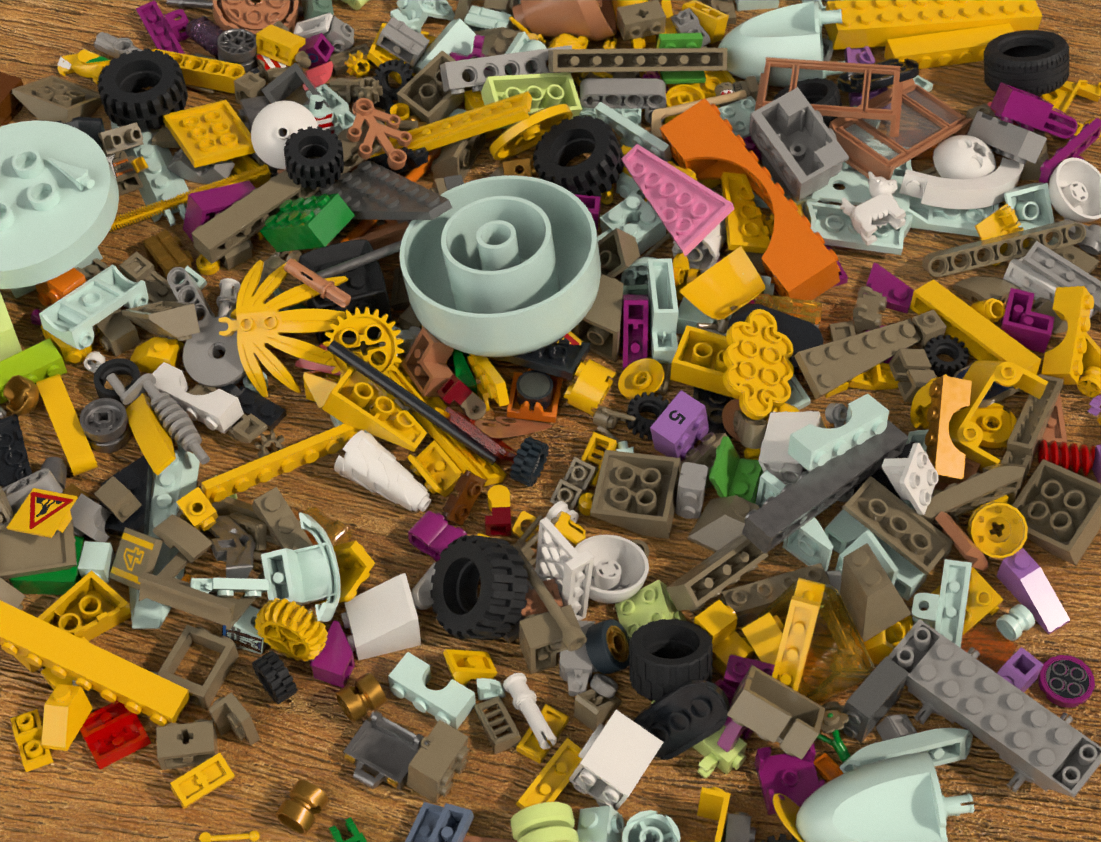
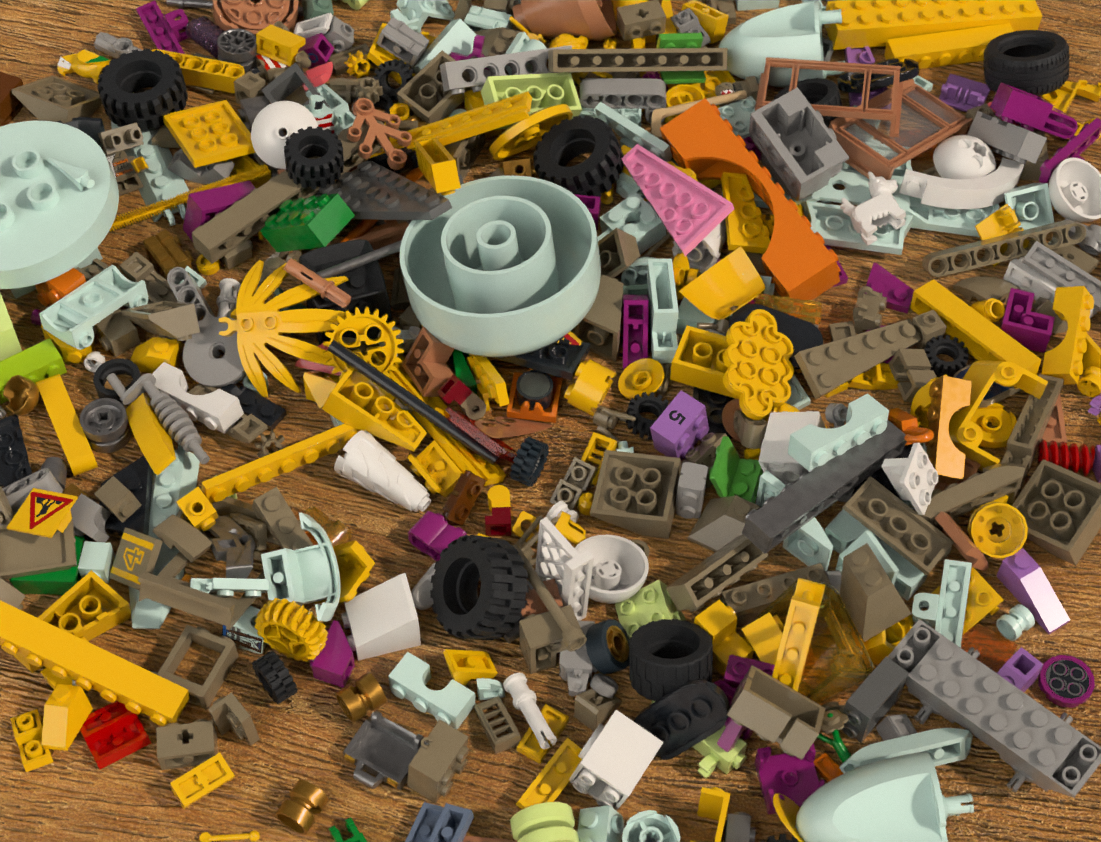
none -> yellow brick [414,137,461,195]
none -> orange piece [888,408,934,445]
none -> medium lavender hinge [939,73,990,112]

